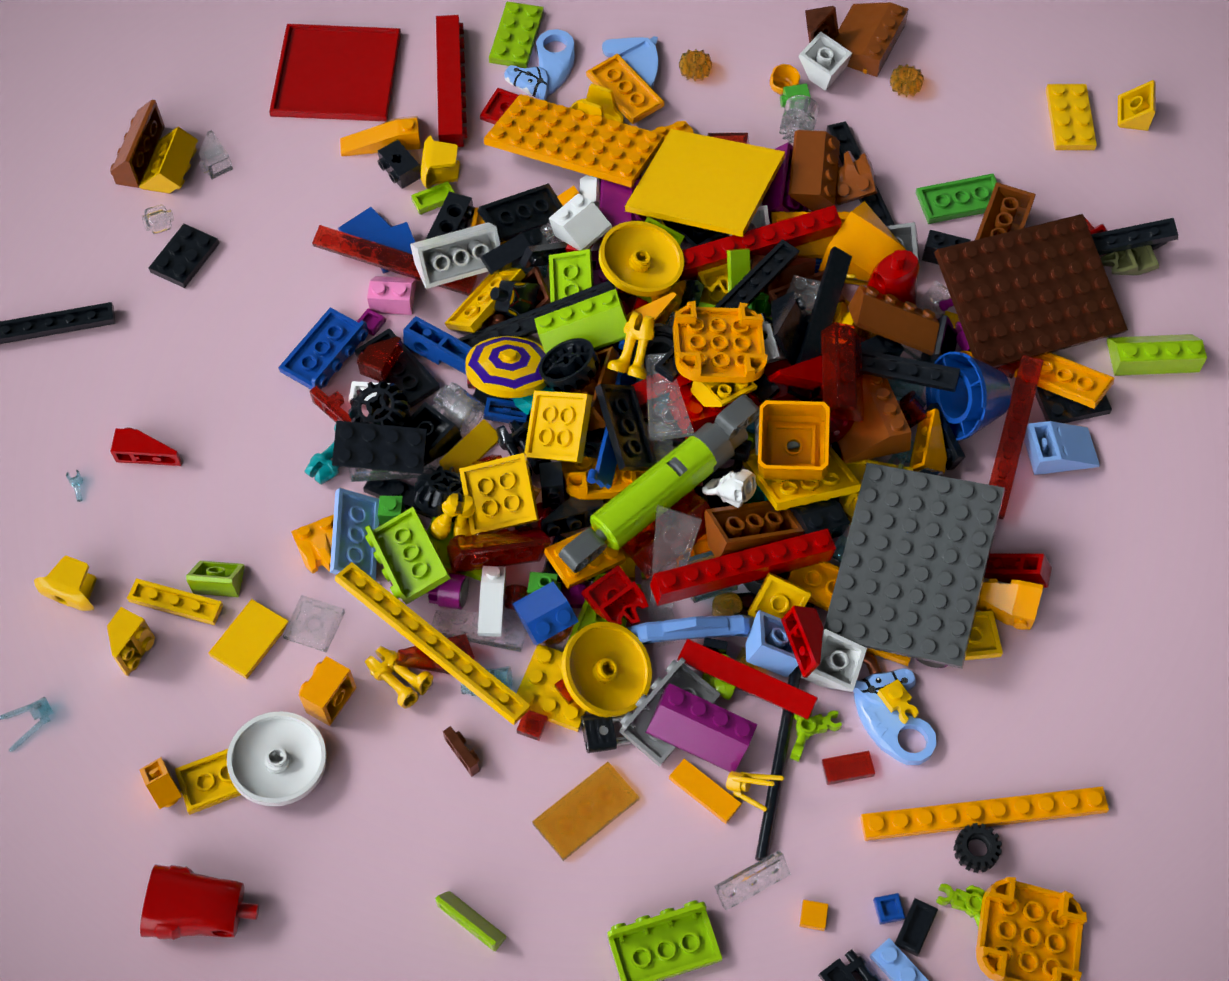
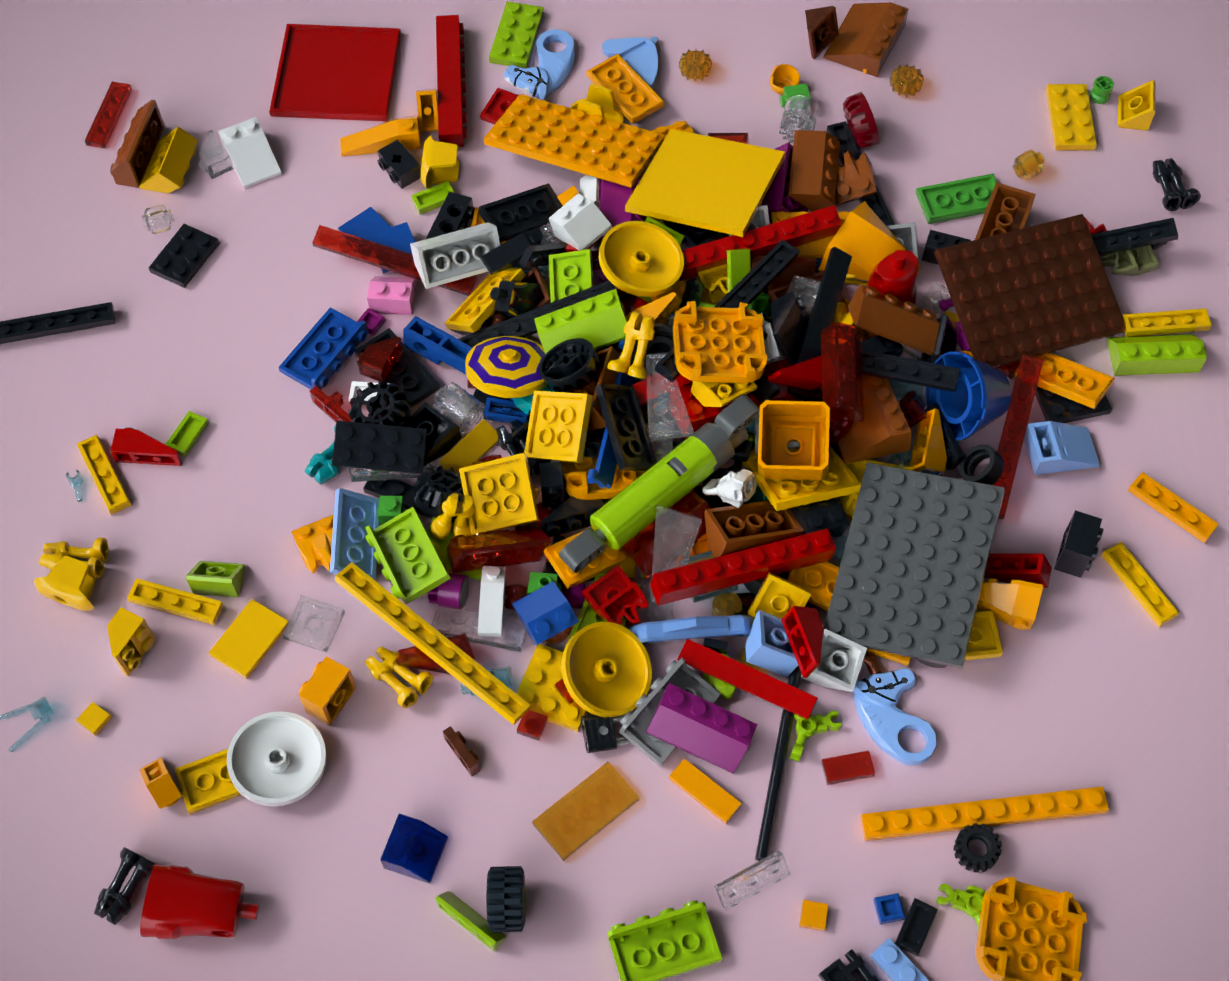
yellow plant [726,771,784,812] -> none
white slope [799,32,852,91] -> none
yellow plate [877,679,919,724] -> none
none -> yellow piece [38,537,109,578]
none -> yellow tile [76,702,112,736]
none -> yellow tile [77,435,131,515]
none -> clear red tile [85,81,132,148]
none -> black piece [94,847,156,925]
none -> lime tile [165,411,209,457]
none -> white slope [218,117,282,189]
none -> clear blue slope [380,813,448,884]
none -> light orange slope [416,89,438,132]
none -> black wheel [486,866,525,932]
none -> dark red gear [843,92,879,148]
none -> black tyre [959,445,1004,485]
none -> clear yellow head [1013,150,1045,180]
none -> black brick [1054,510,1104,578]
none -> bright green wheel [1090,76,1114,104]
none -> yellow tile [1102,542,1179,627]
none -> yellow plate [1123,308,1212,337]
none -> light orange plate [1128,472,1219,543]
none -> black piece [1152,158,1201,211]

